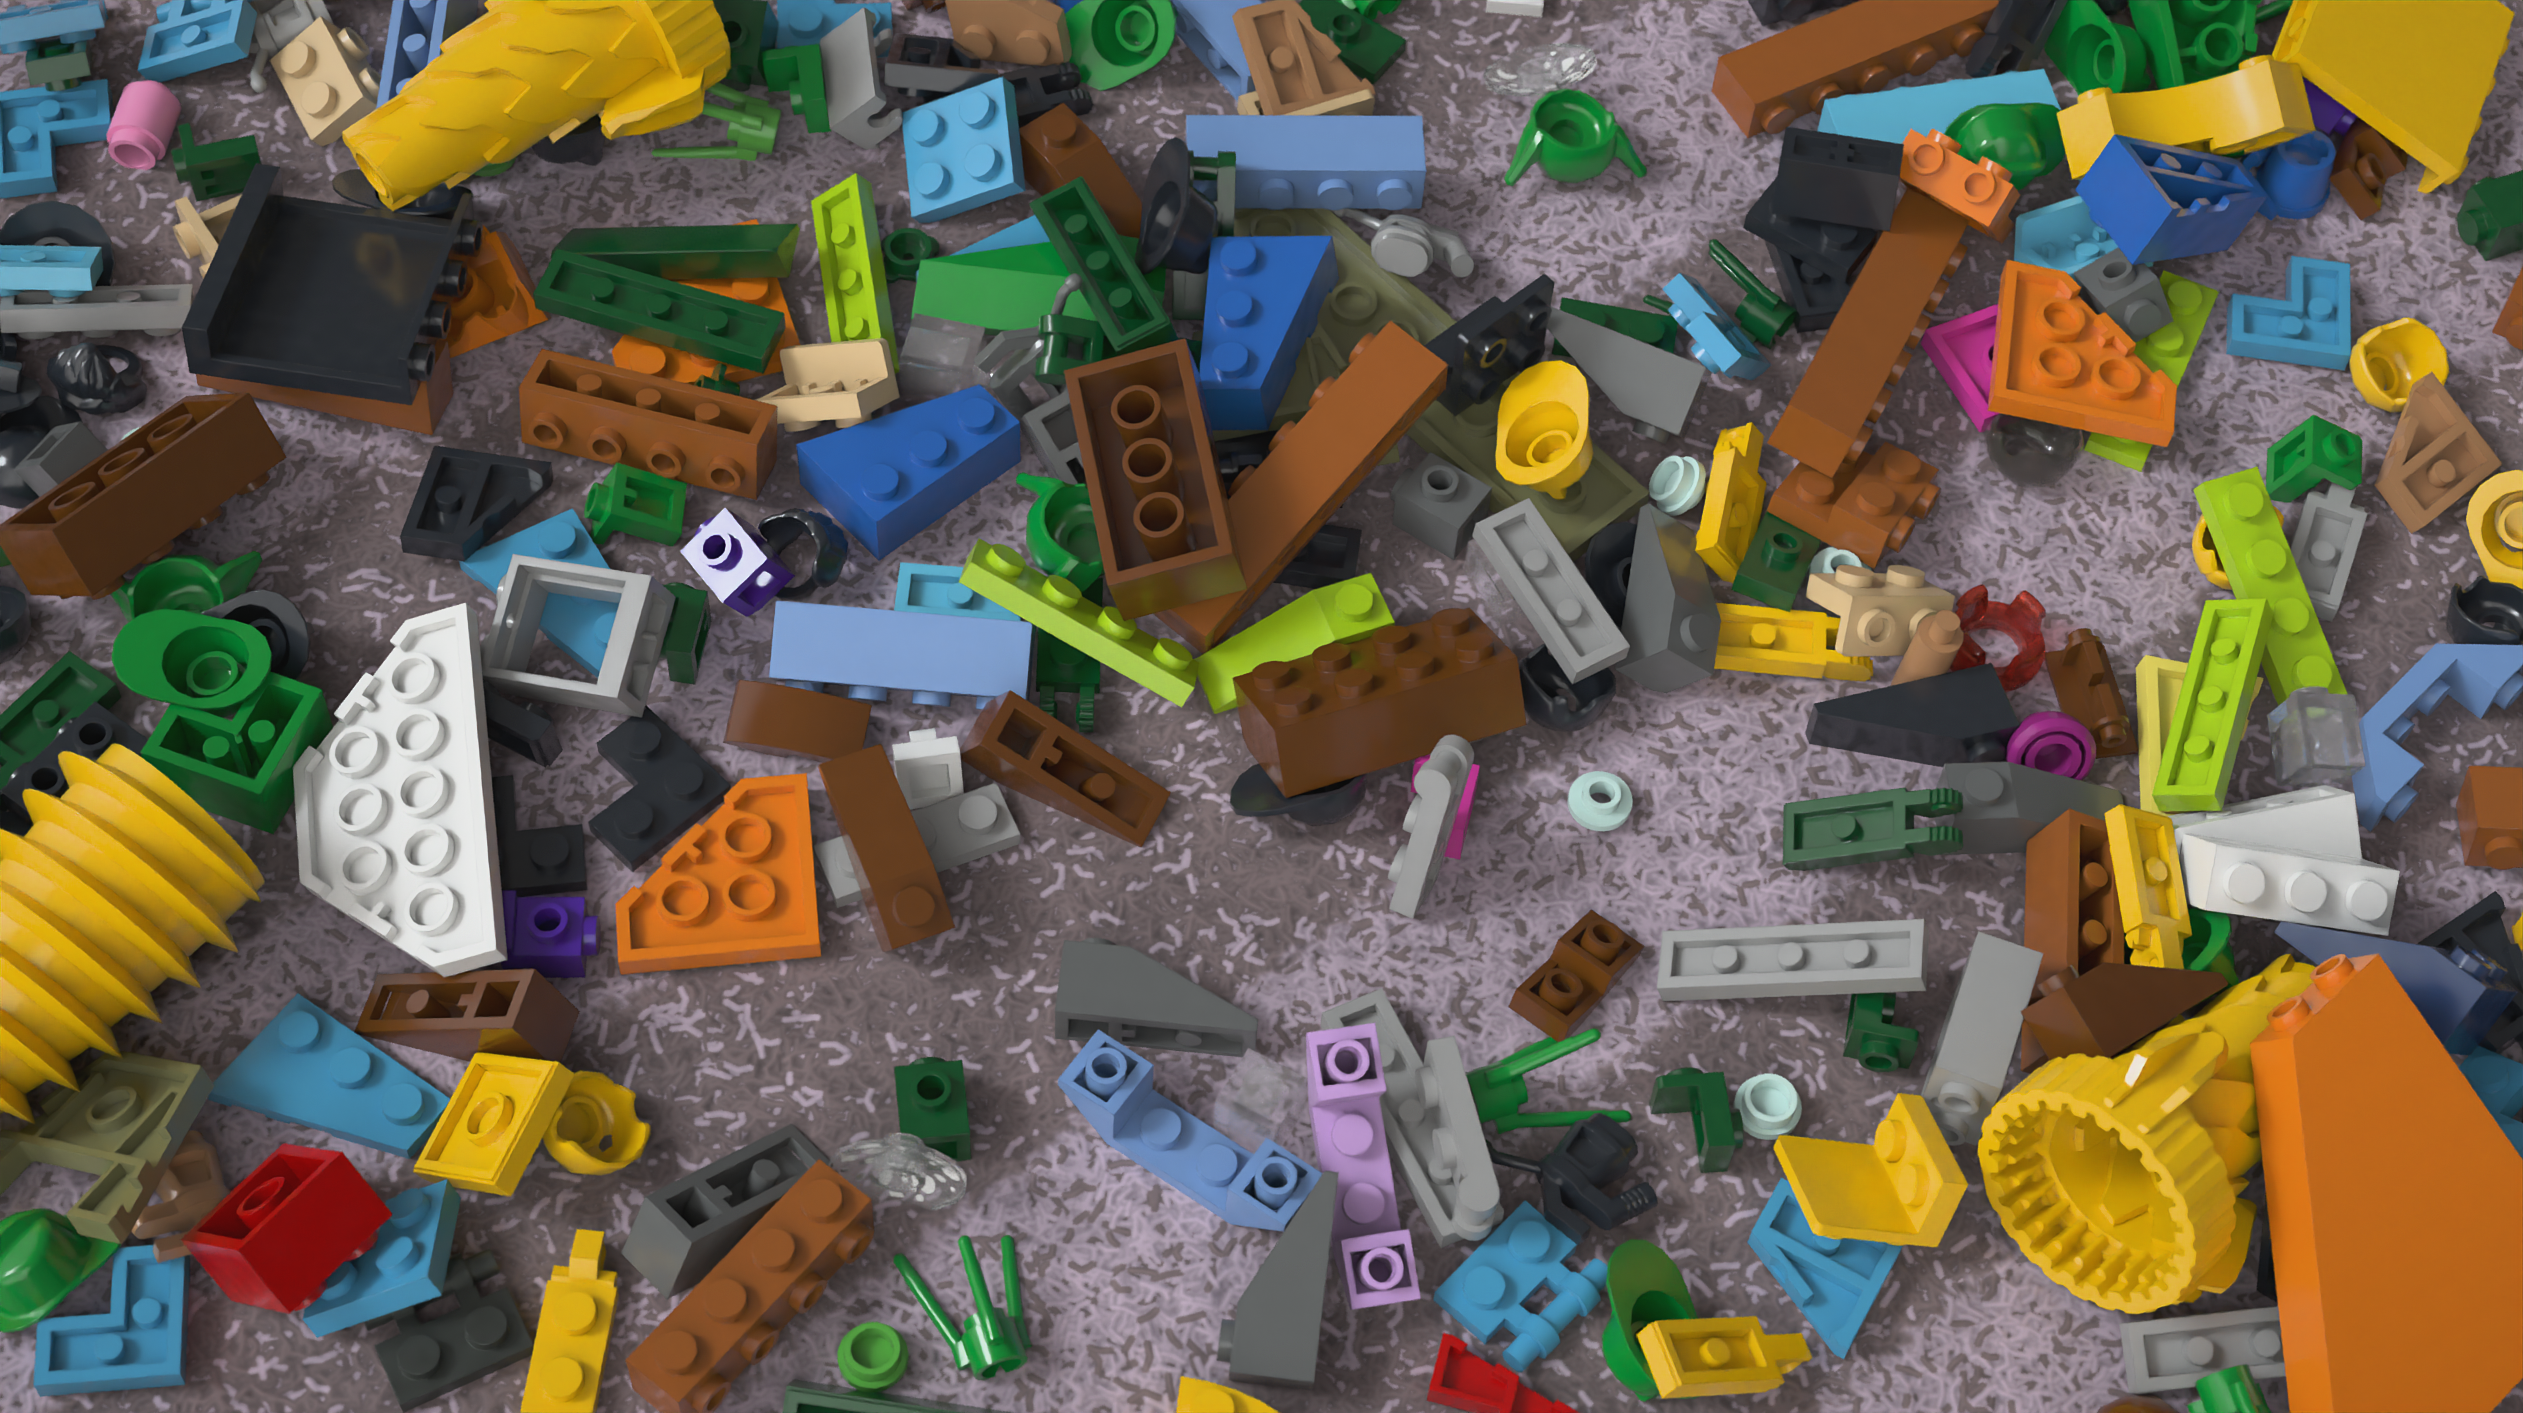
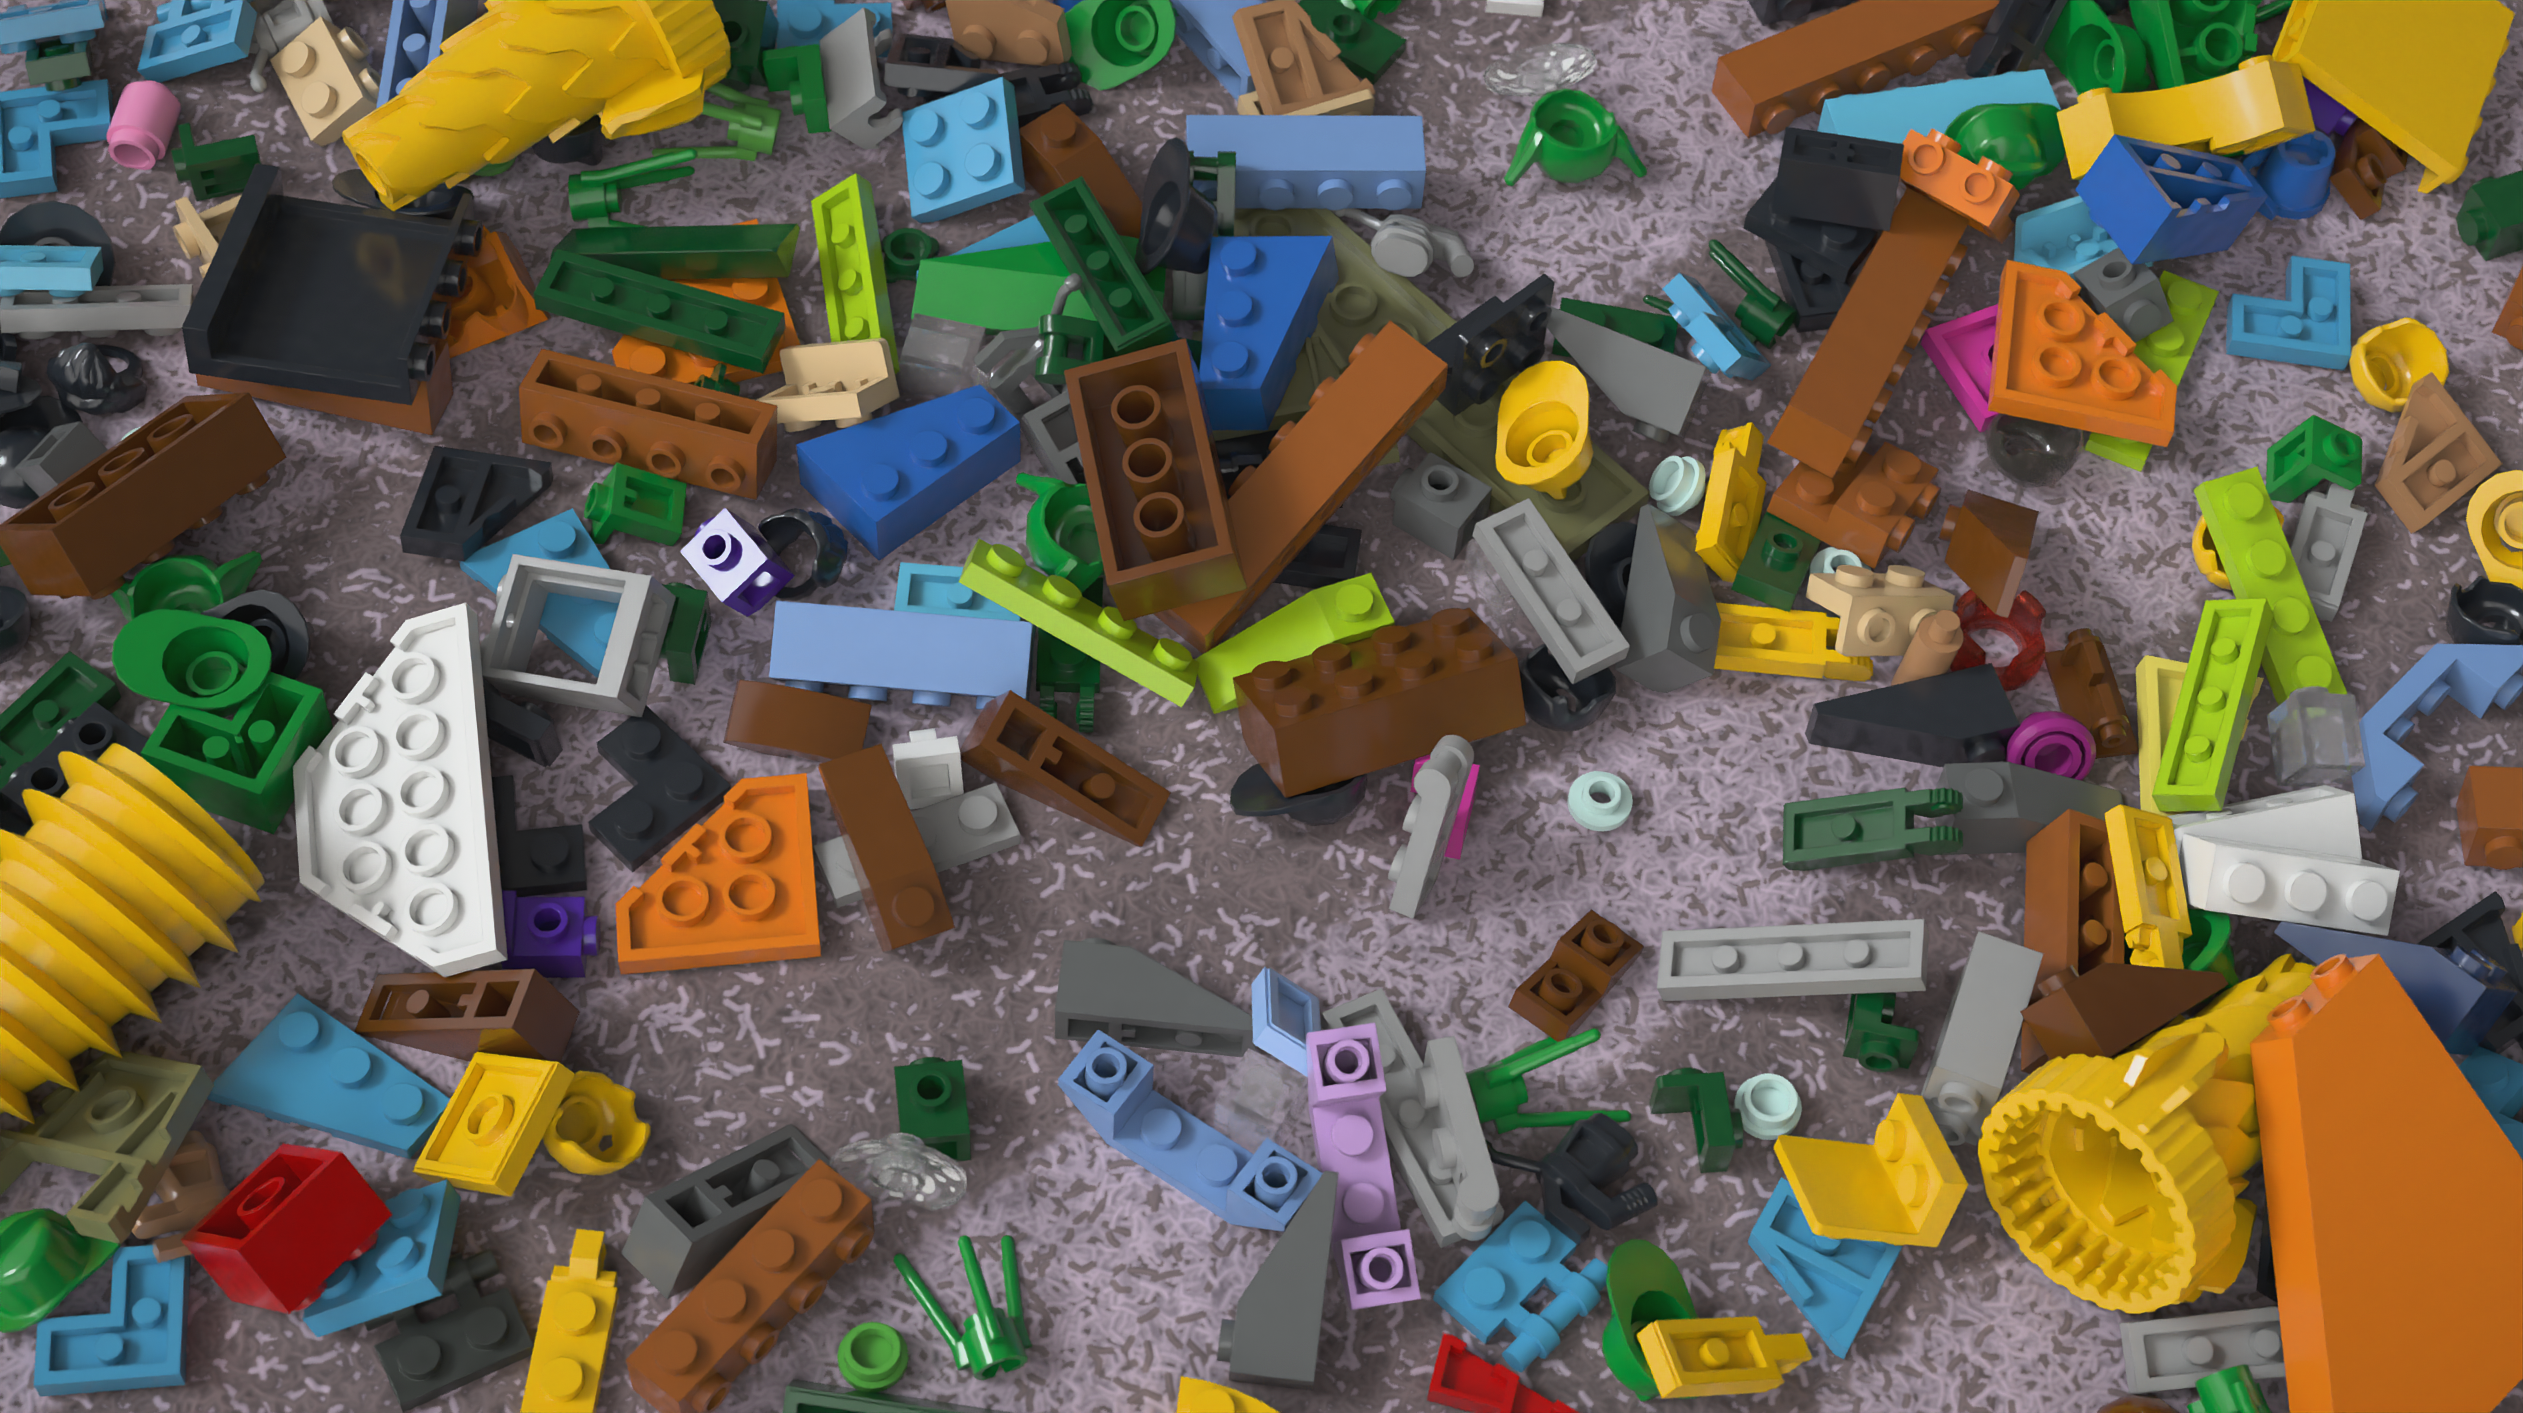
none -> green plant [568,148,698,228]
none -> light blue tile [1251,967,1321,1077]
none -> reddish brown slope [1938,489,2039,618]

